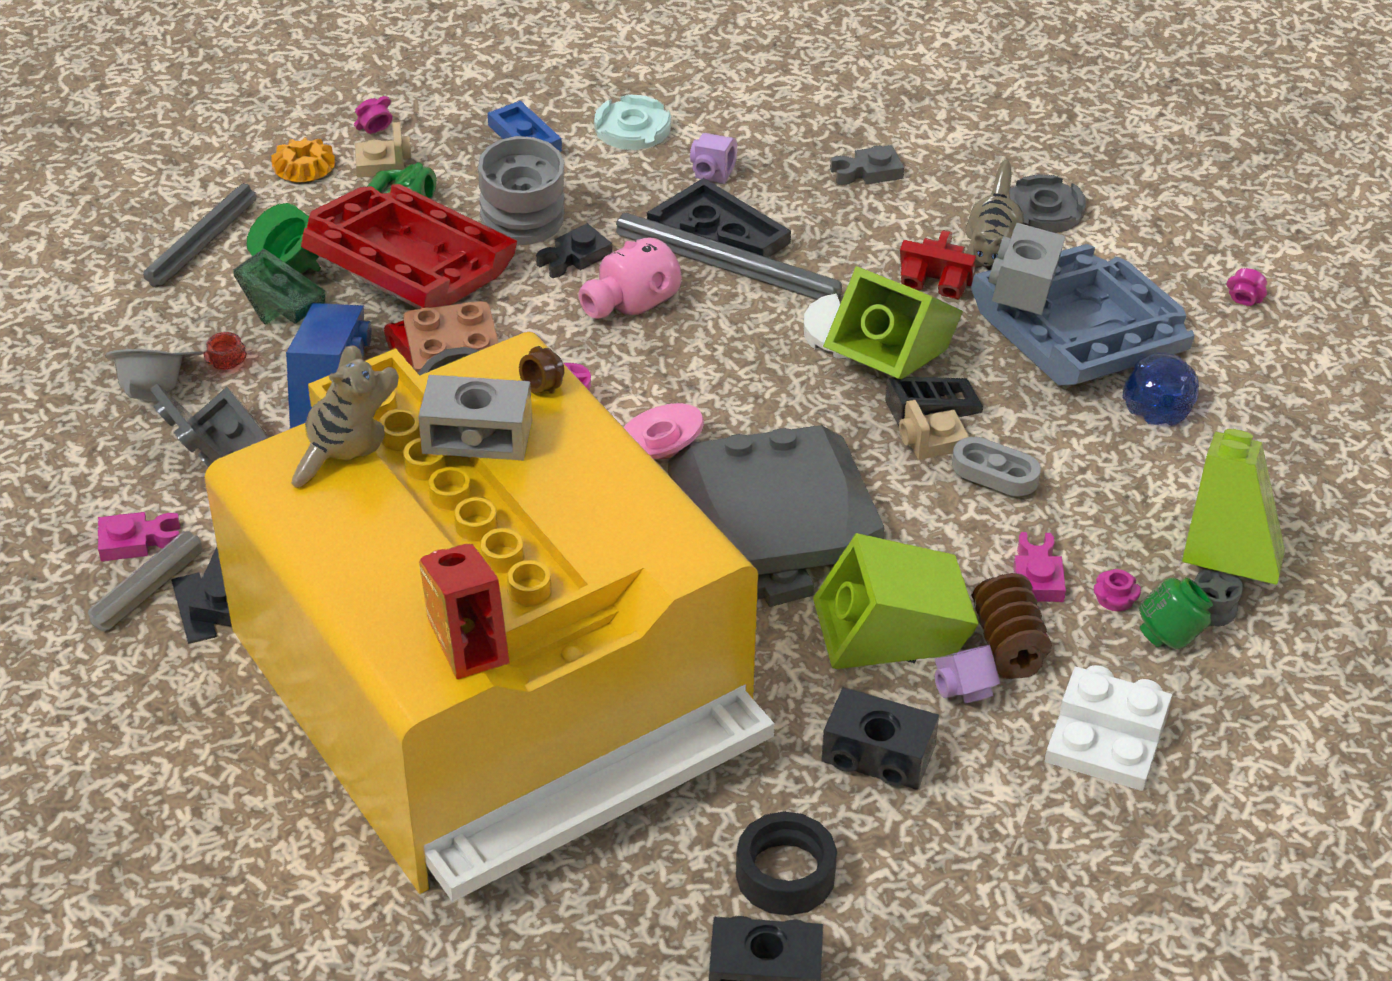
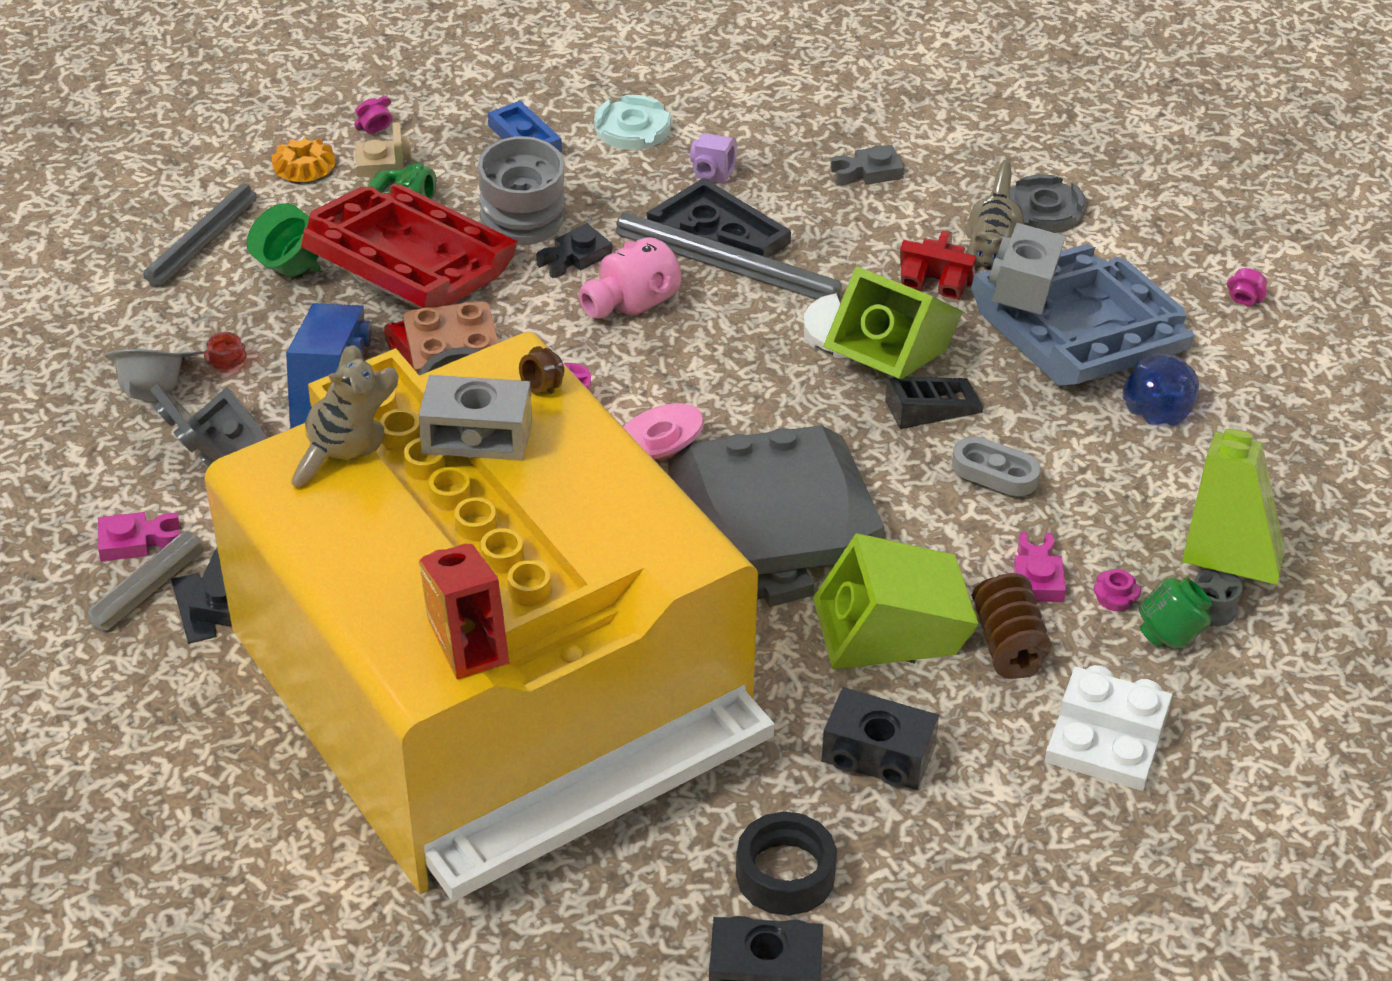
clear green slope [233,249,326,325] -> none
tan bracket [899,400,969,460] -> none
lavender plate [935,645,1000,703] -> none

